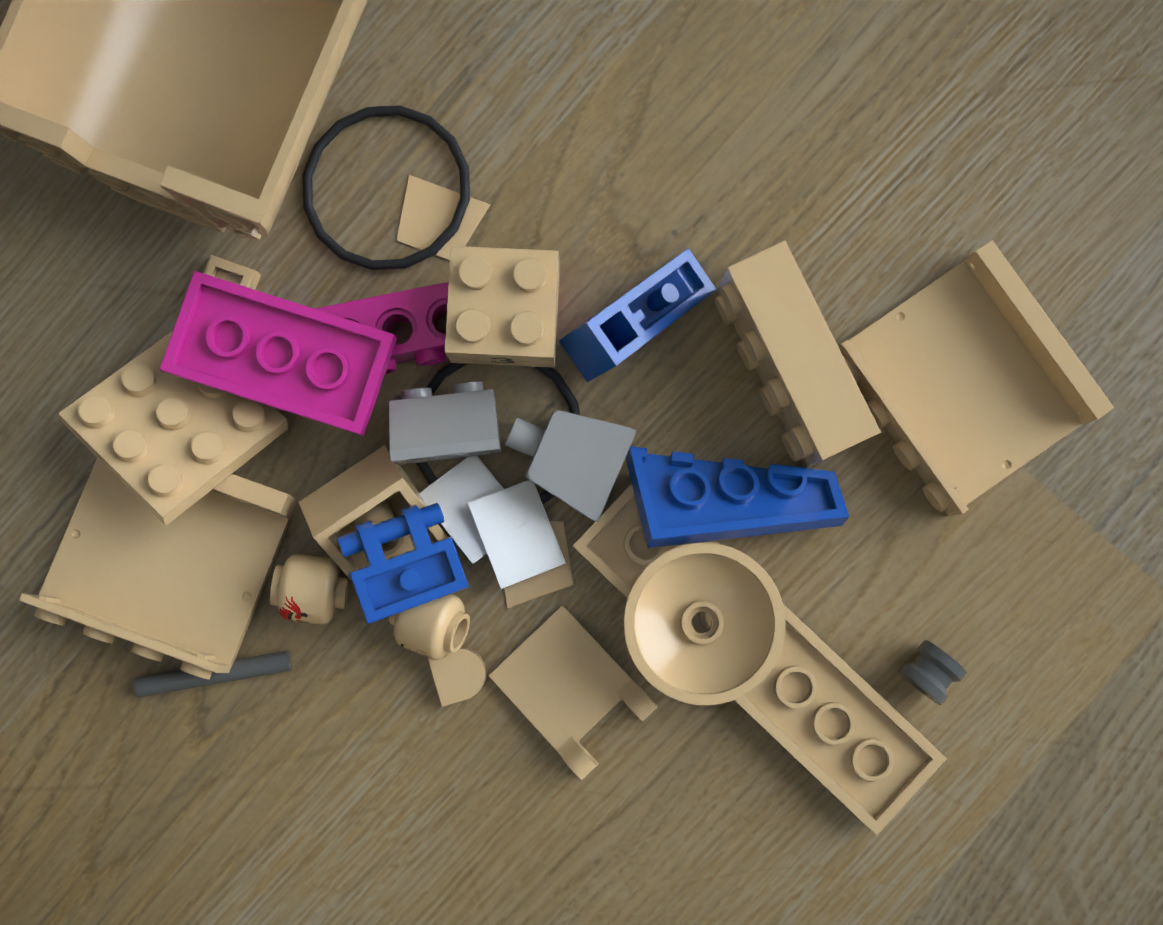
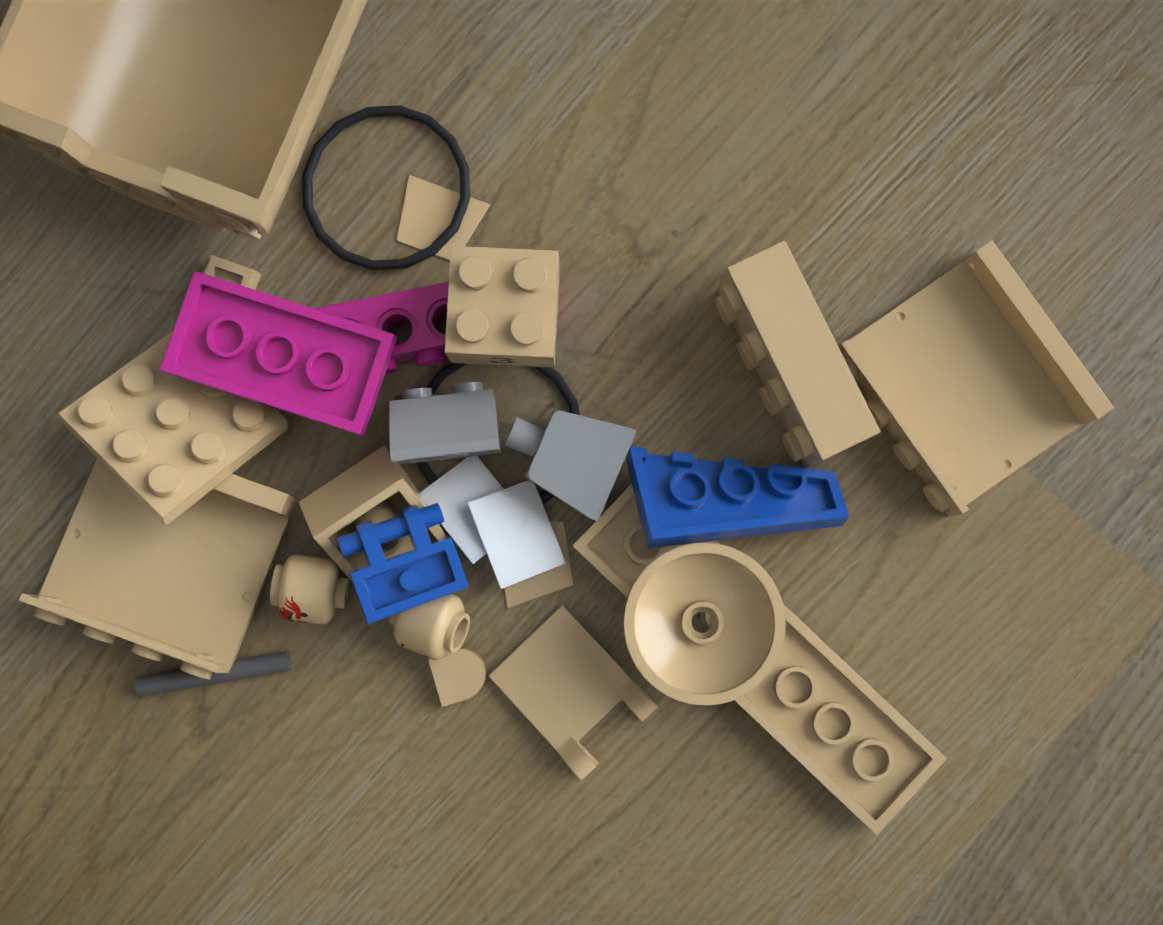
blue slope [559,248,717,382] -> none
dark grey wheel [898,640,967,705] -> none

